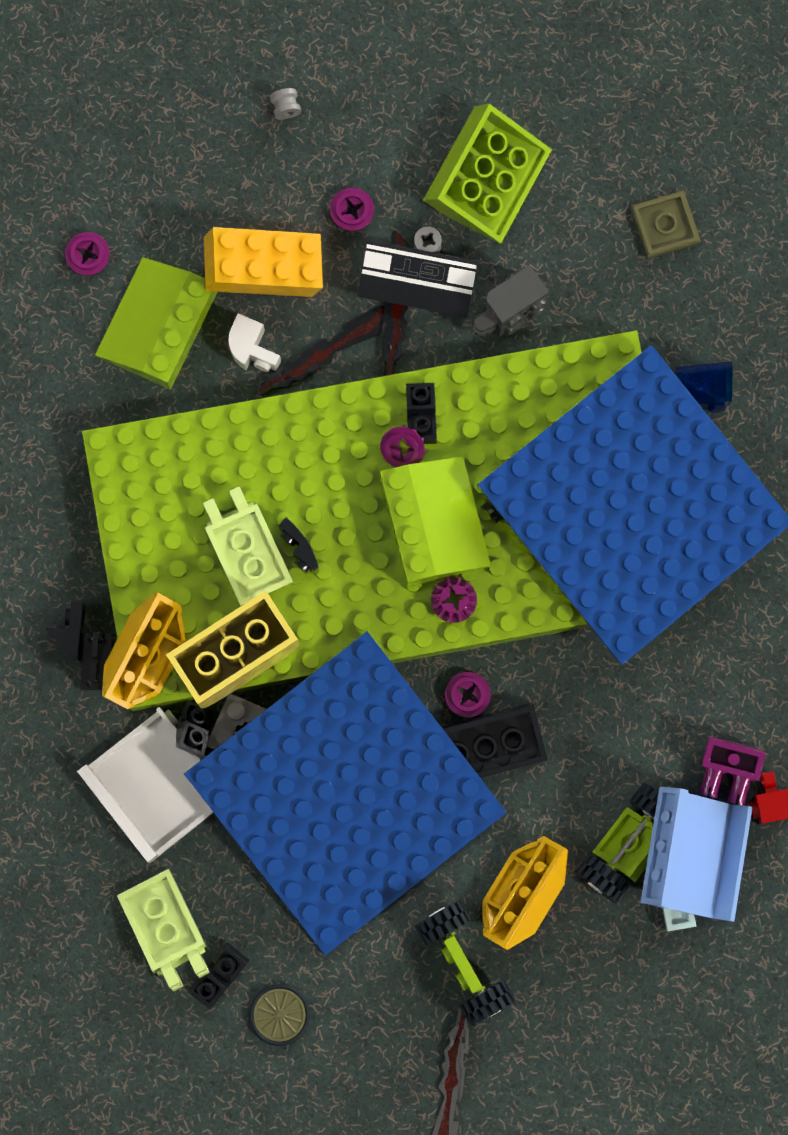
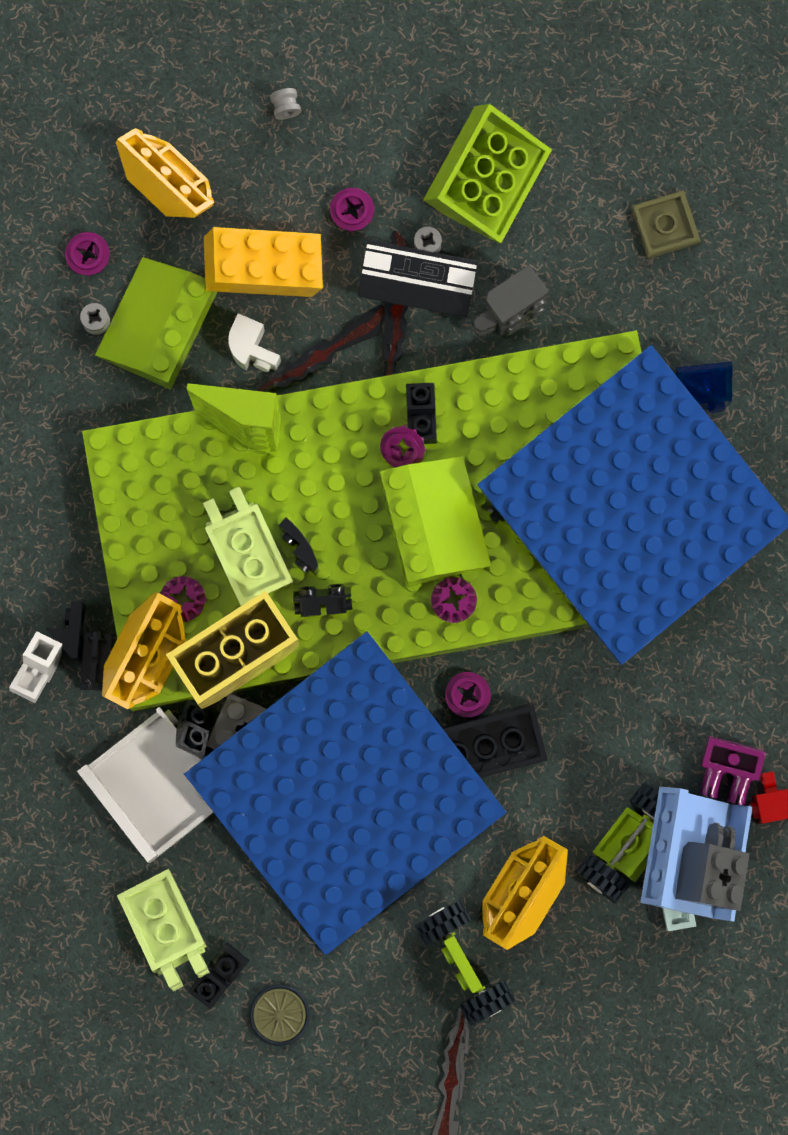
none -> white brick [9,631,62,703]
none -> light grey wheel [80,303,110,335]
none -> yellow wedge [116,128,214,218]
none -> magenta gear [160,576,206,622]
none -> lime slope [187,383,281,455]
none -> black hinge [293,584,352,617]
none -> dark grey hinge [675,822,750,911]

